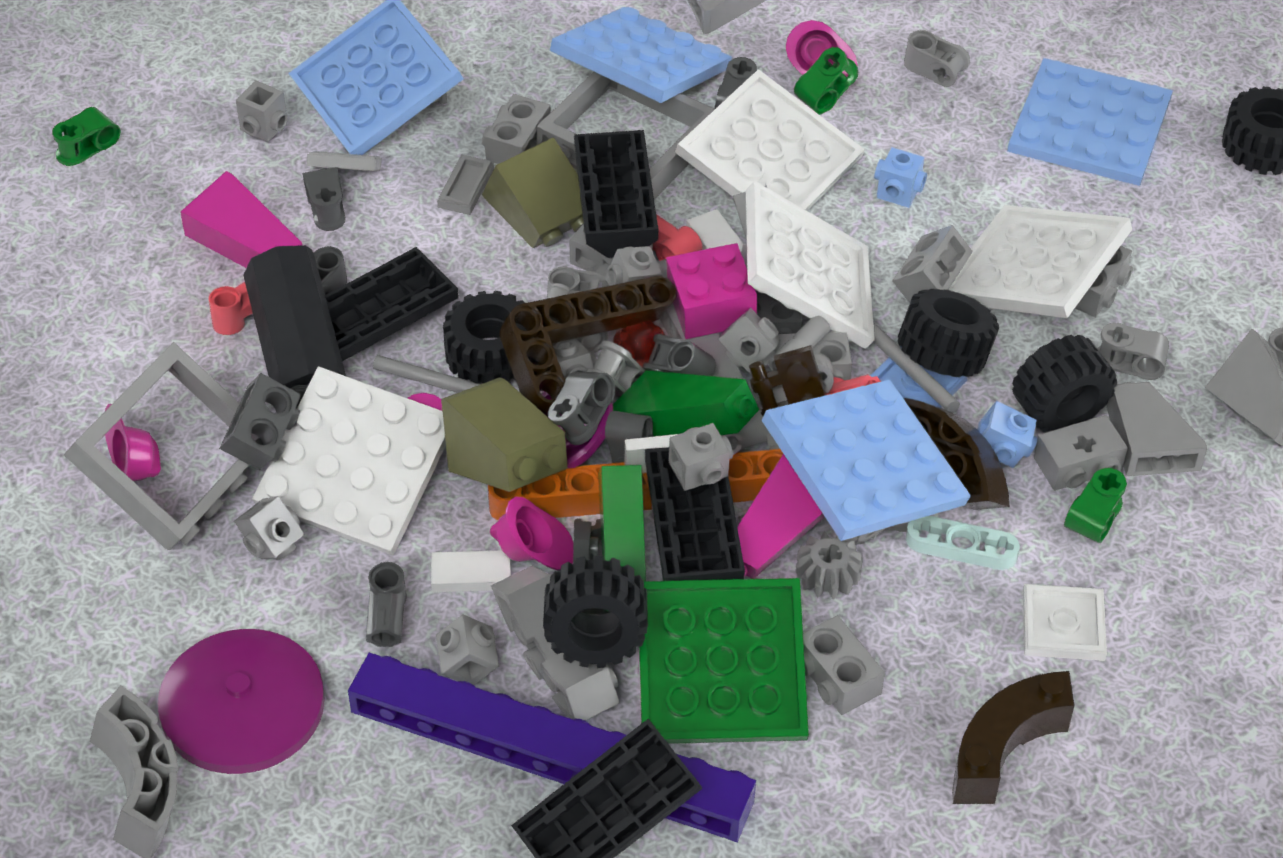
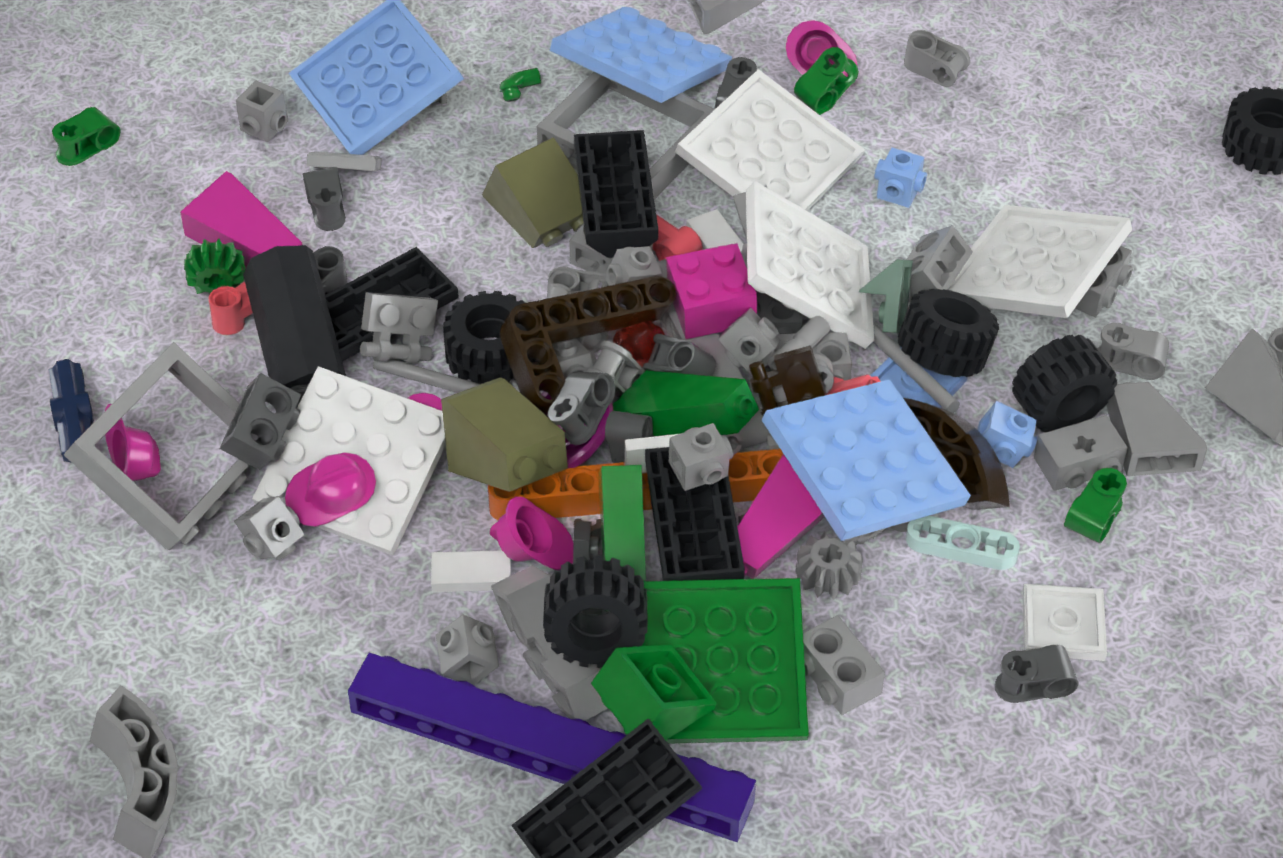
magenta dish [158,629,325,774] -> none
dark grey piece [366,562,407,647] -> none
light grey tile [437,154,494,215] -> none
light grey brick [482,94,551,164] -> none
dark brown brick [952,671,1075,804] -> none
light blue plate [1007,58,1173,186] -> none
none -> dark blue piece [48,359,94,463]
none -> green gear [184,238,246,295]
none -> dark pink piece [285,453,376,527]
none -> light grey plate [360,292,438,364]
none -> green arm [499,68,541,102]
none -> green slope [591,644,717,740]
none -> sand green slope [859,259,913,333]
none -> dark grey piece [995,645,1079,703]

